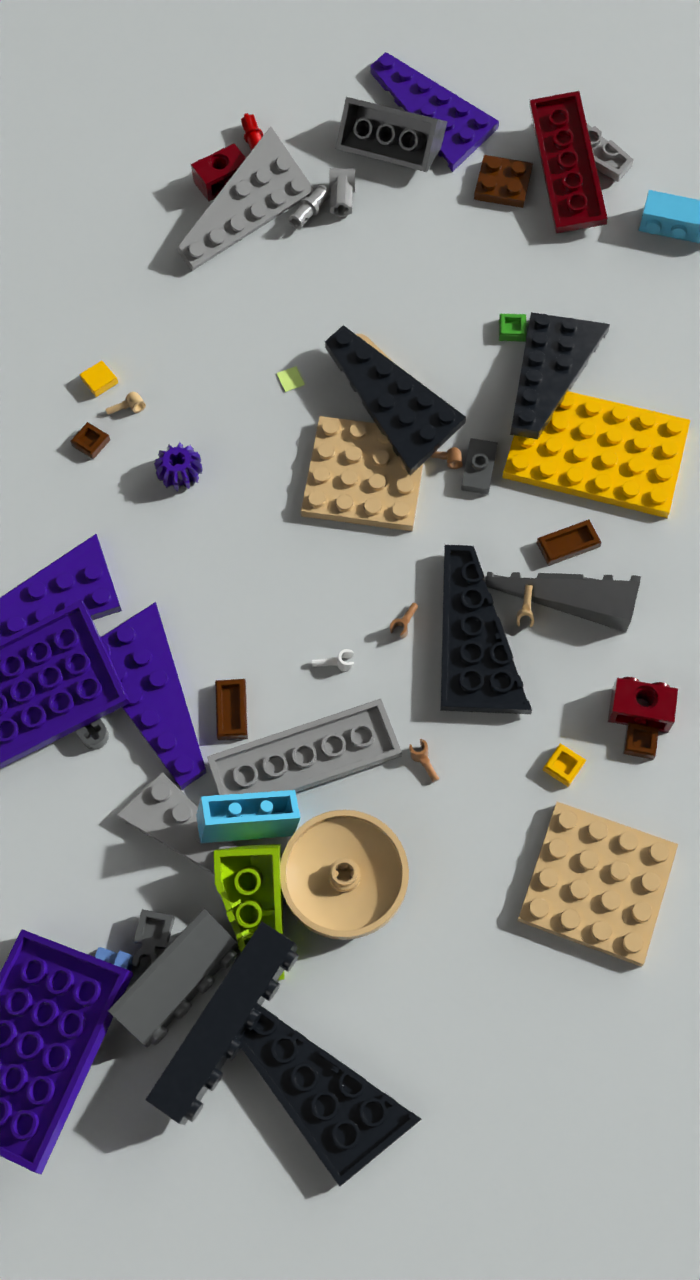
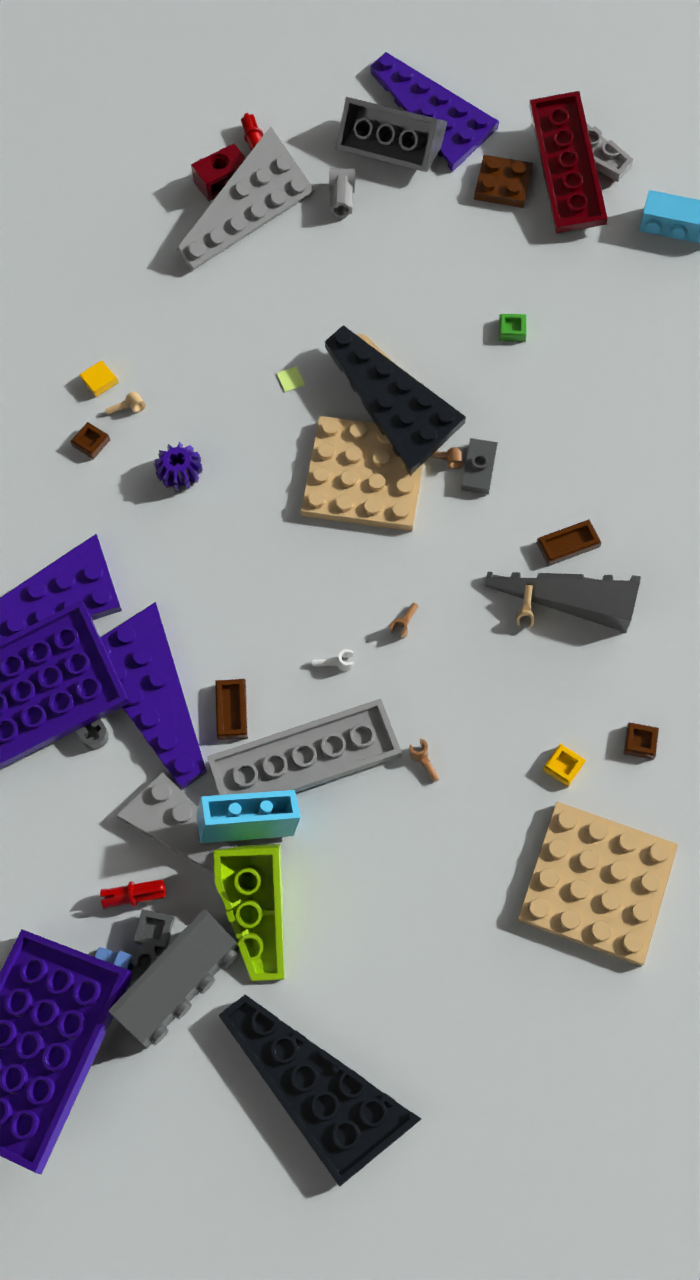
black brick [145,922,299,1125] -> none
tan dish [280,810,409,940] -> none
light grey pin [289,185,330,230] -> none
black wing [440,545,532,714] -> none
yellow plate [502,391,690,518] -> none
black wing [510,312,610,439] -> none
dark red brick [608,677,678,733] -> none
none -> red axle [100,879,166,910]

